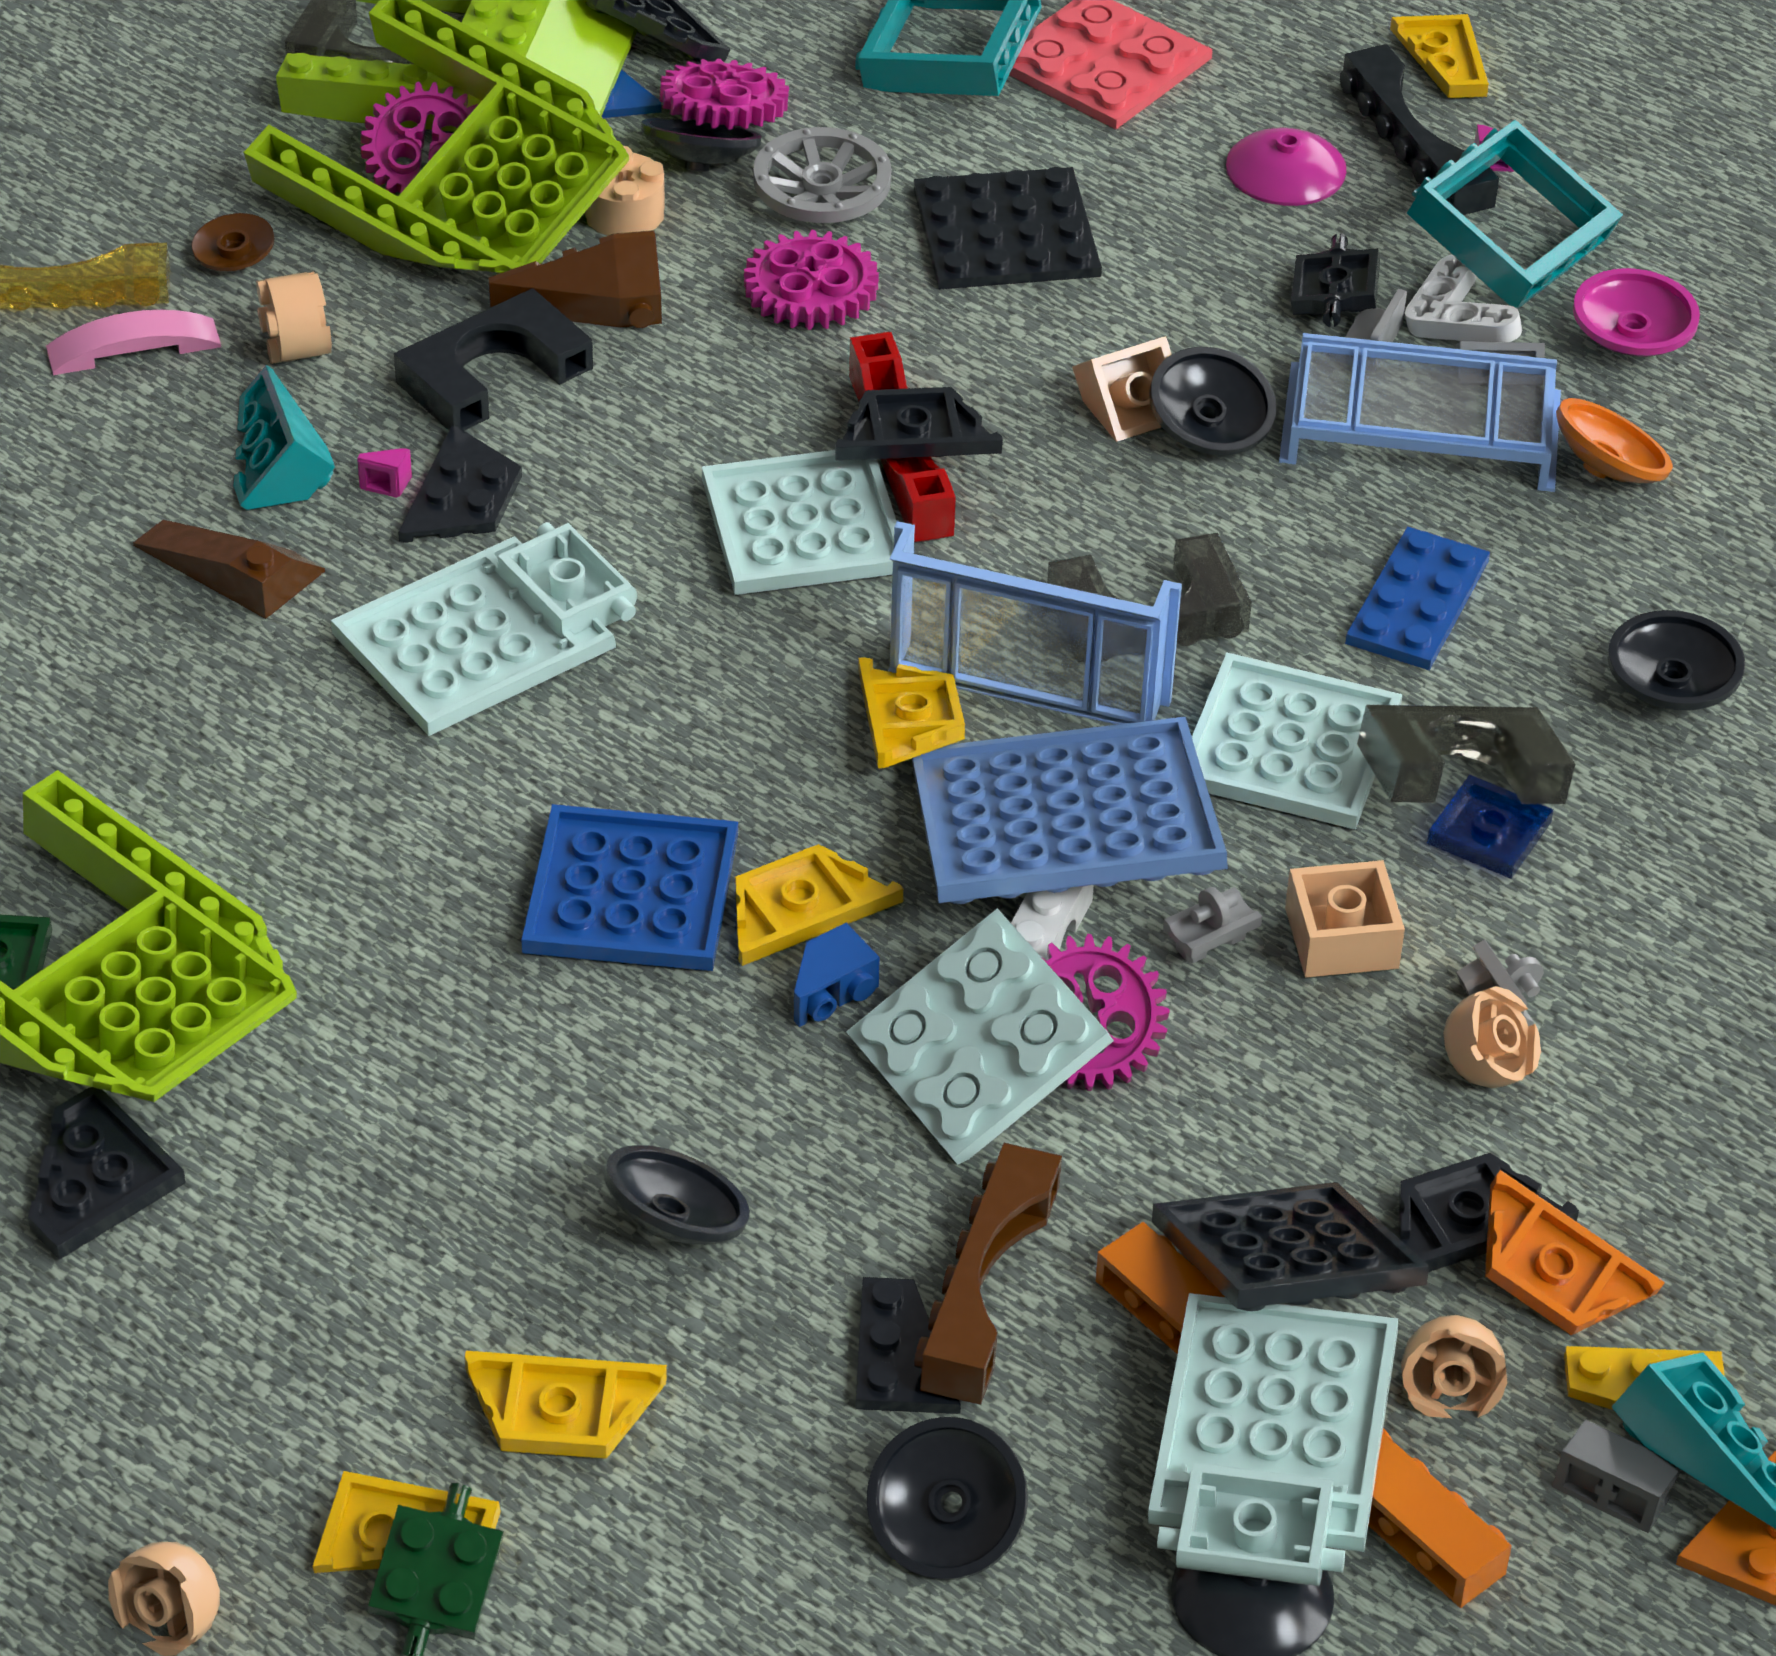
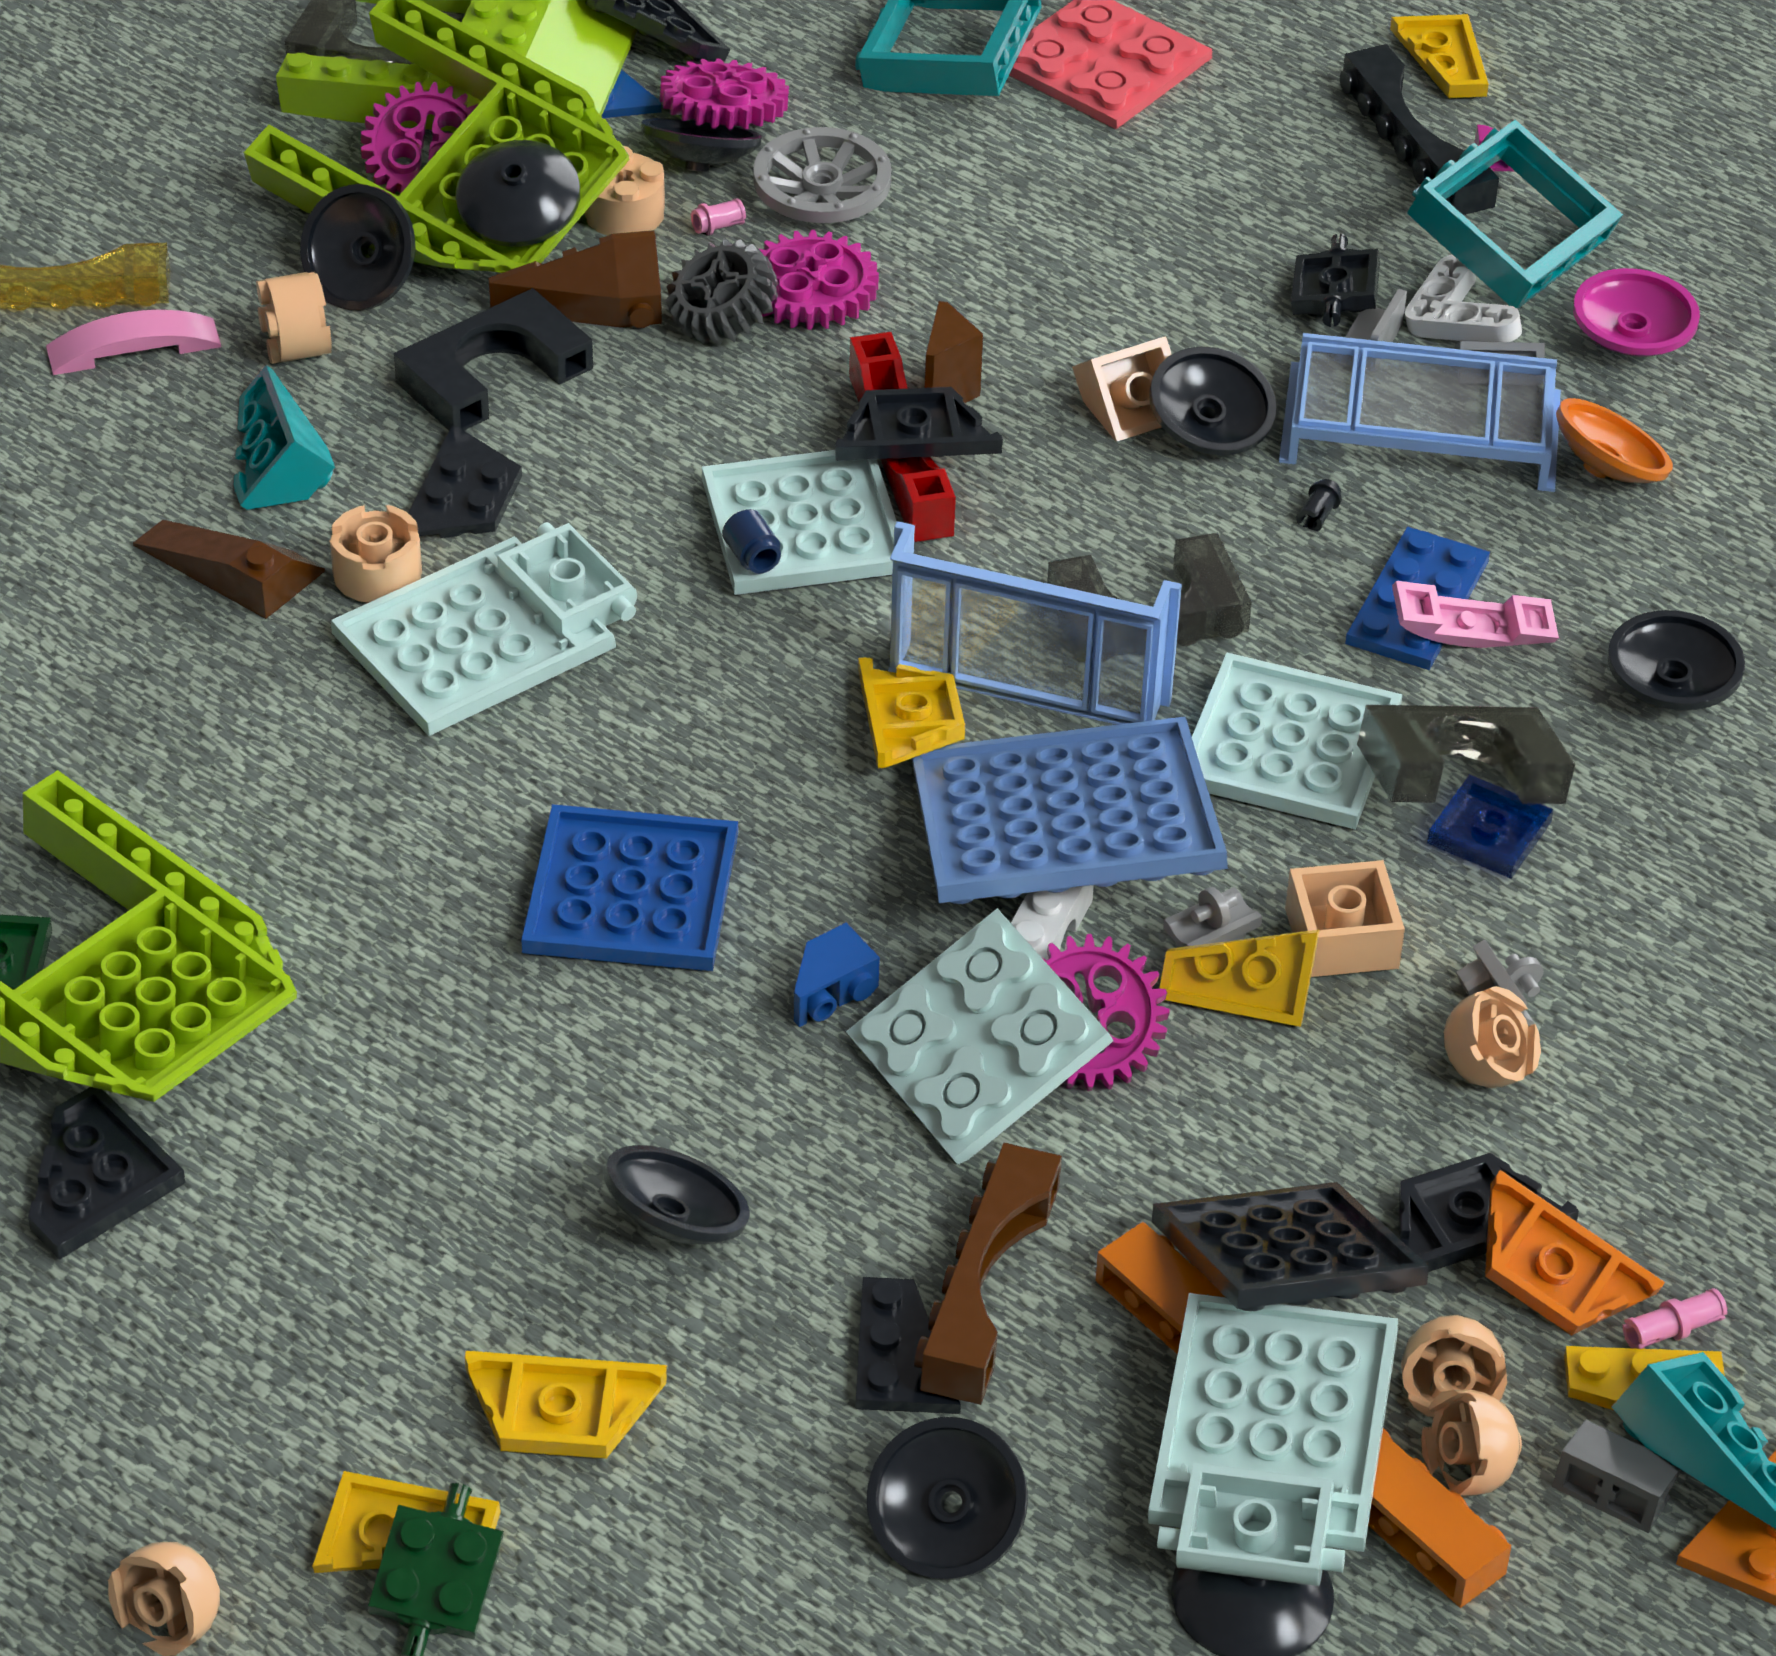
reddish brown dish [192,213,275,271] -> none
dark pink slope [357,448,412,498] -> none
yellow wing [735,844,903,966] -> none
black plate [913,167,1102,290] -> none
dark pink dish [1226,127,1347,206] -> none
none -> black dish [300,184,416,310]
none -> light nougat brick [330,505,422,604]
none -> black dish [456,140,580,247]
none -> dark grey gear [666,238,778,346]
none -> bright pink pin [691,198,746,236]
none -> dark blue brick [722,509,781,574]
none -> reddish brown slope [925,301,983,403]
none -> yellow wing [1160,929,1320,1027]
none -> black pin [1296,479,1342,532]
none -> bright pink slope [1392,581,1559,648]
none -> light nougat cylinder [1421,1390,1522,1497]
none -> bright pink pin [1623,1288,1727,1349]

